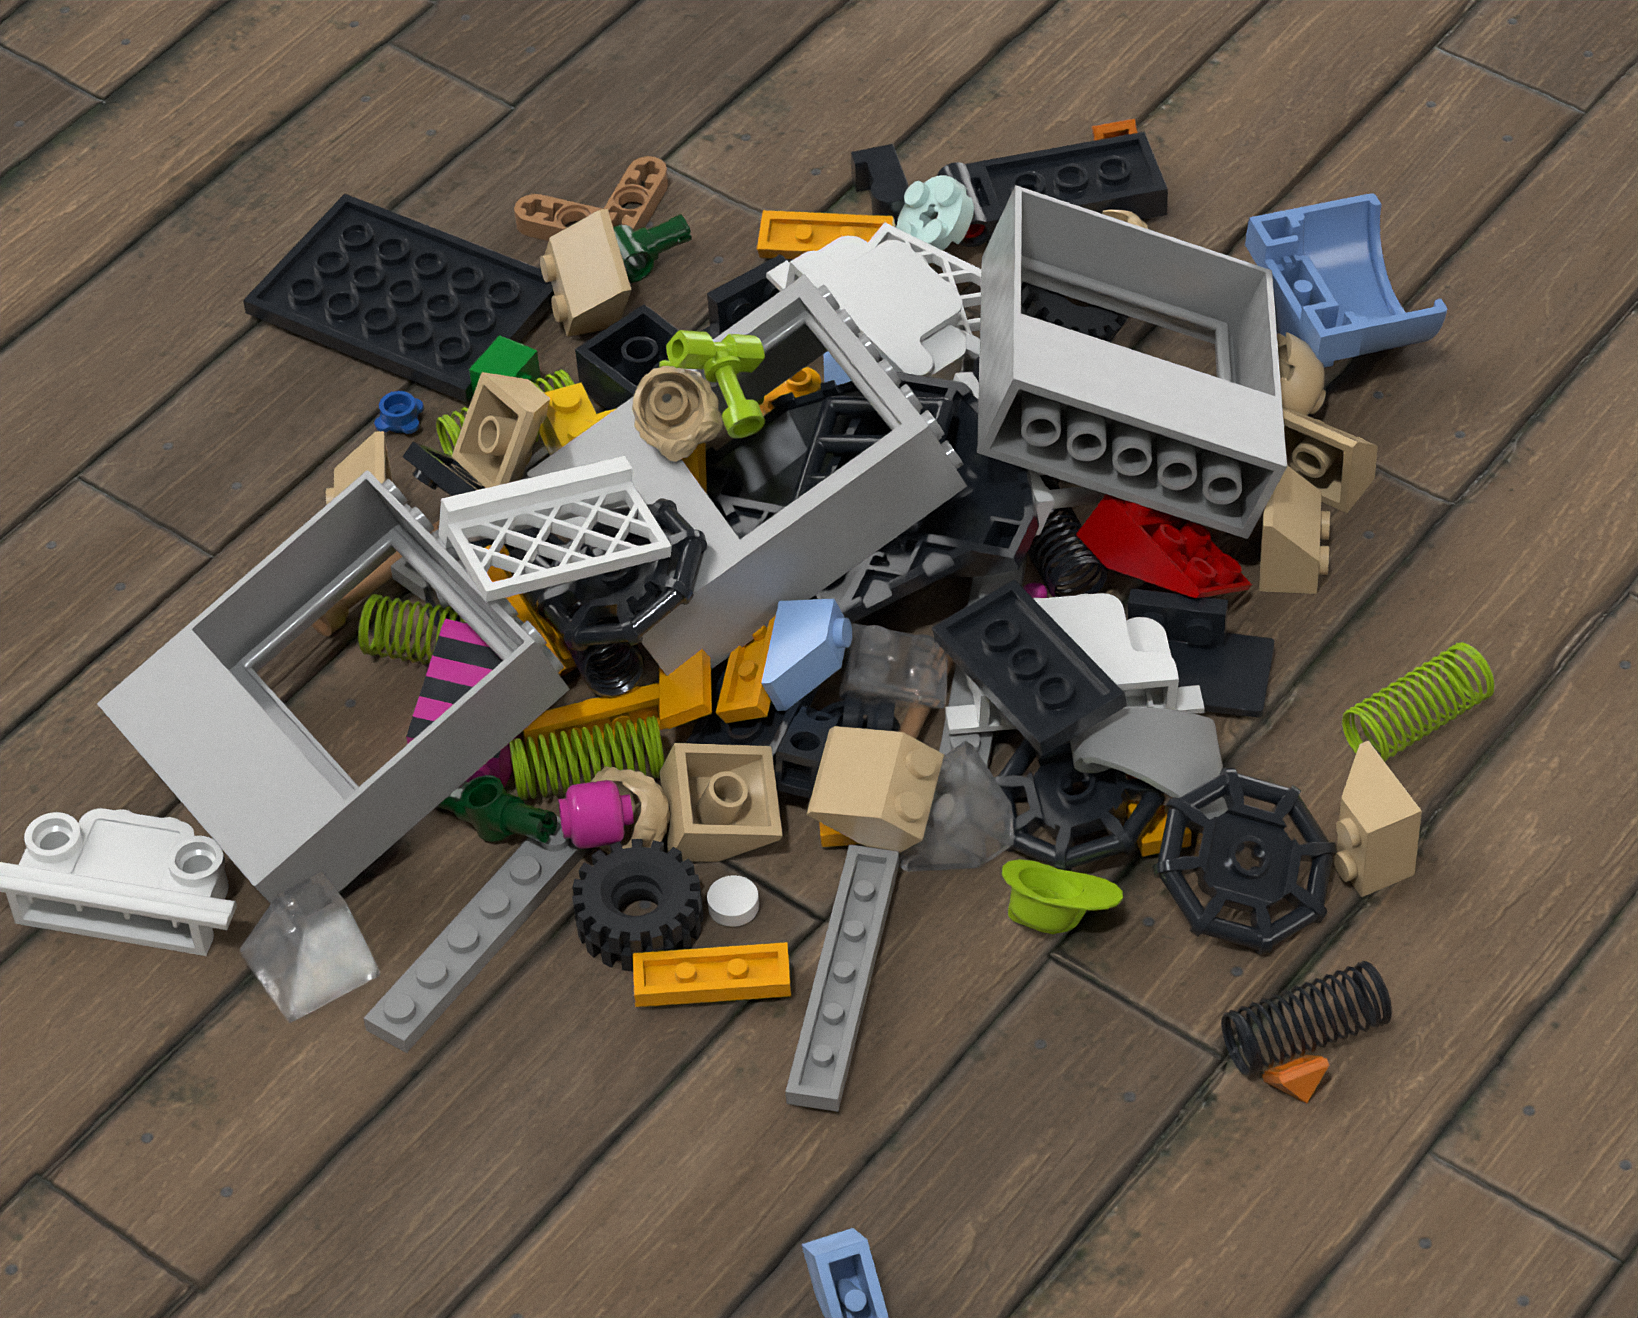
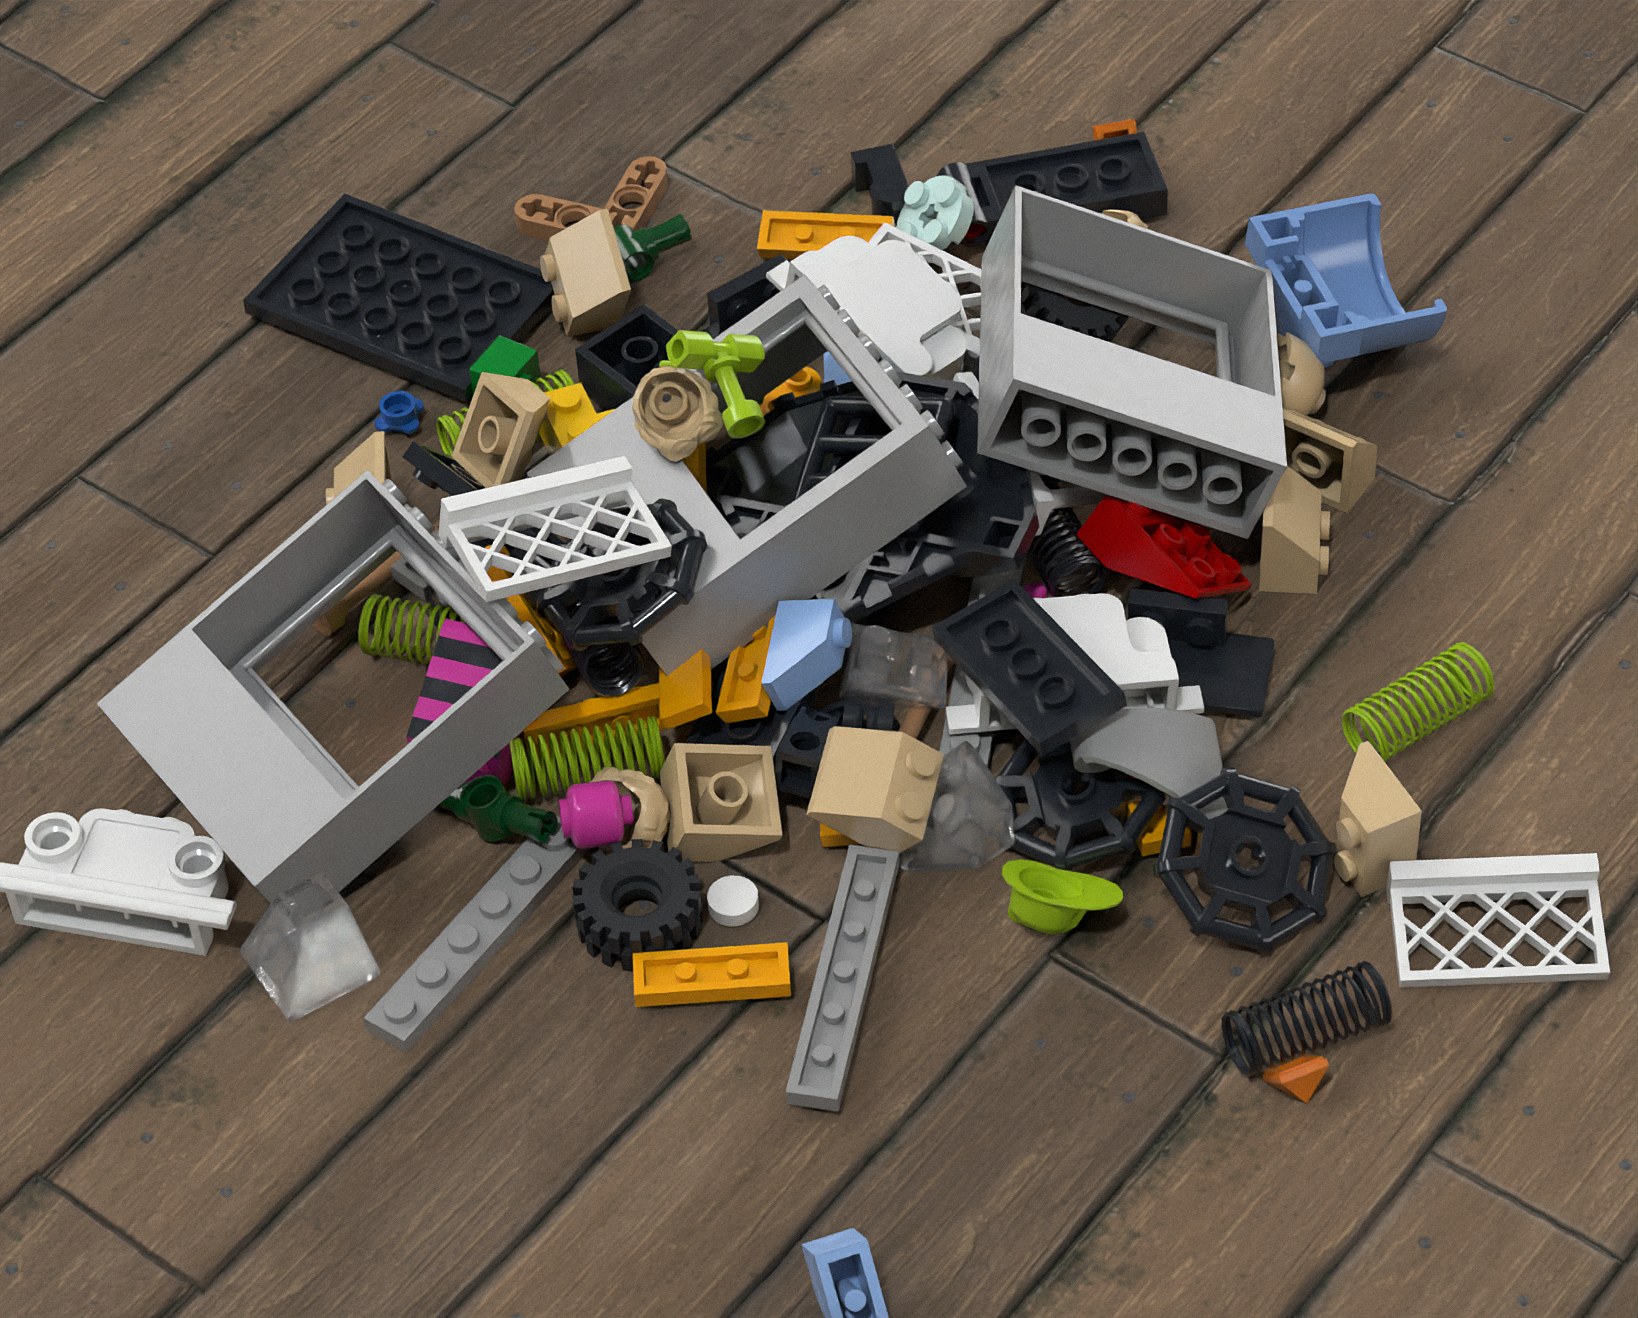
none -> white fence [1386,853,1610,988]

